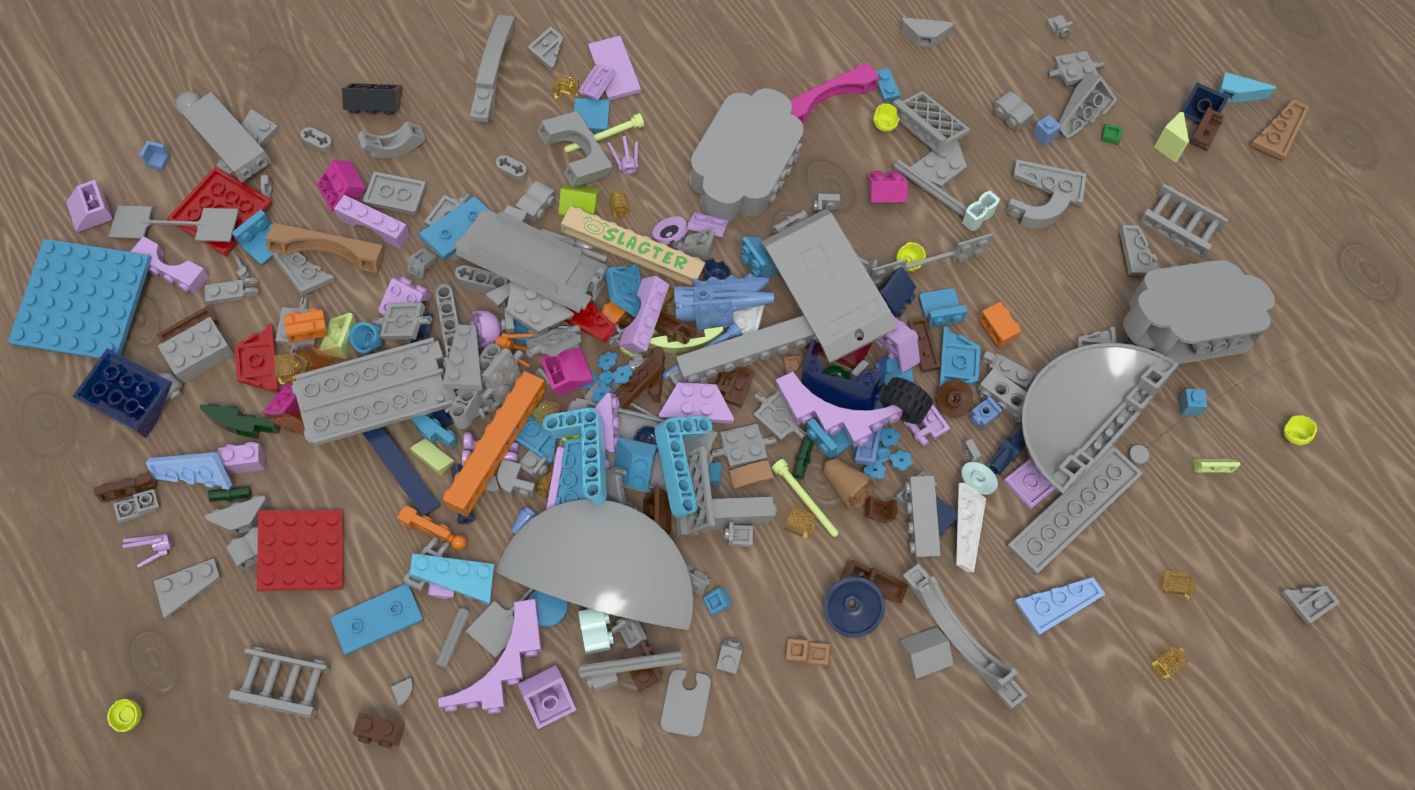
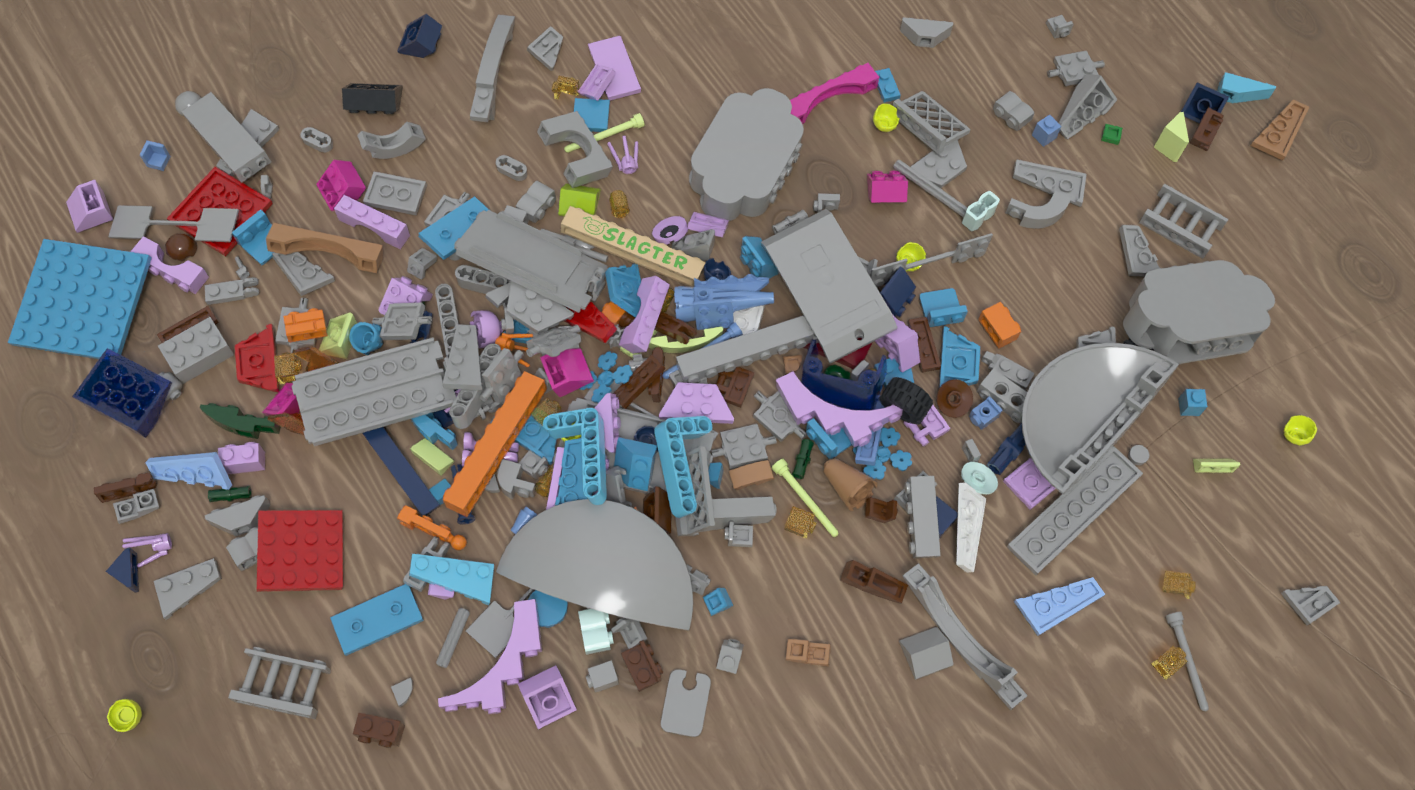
light grey axle [579,651,683,678] -> none
dark blue dish [823,576,885,638] -> none
none -> dark blue slope [105,547,139,593]
none -> reddish brown hair [165,234,197,261]
none -> dark blue slope [397,14,442,58]
none -> dark azure slope [429,479,451,505]
none -> light grey piece [1165,612,1209,711]

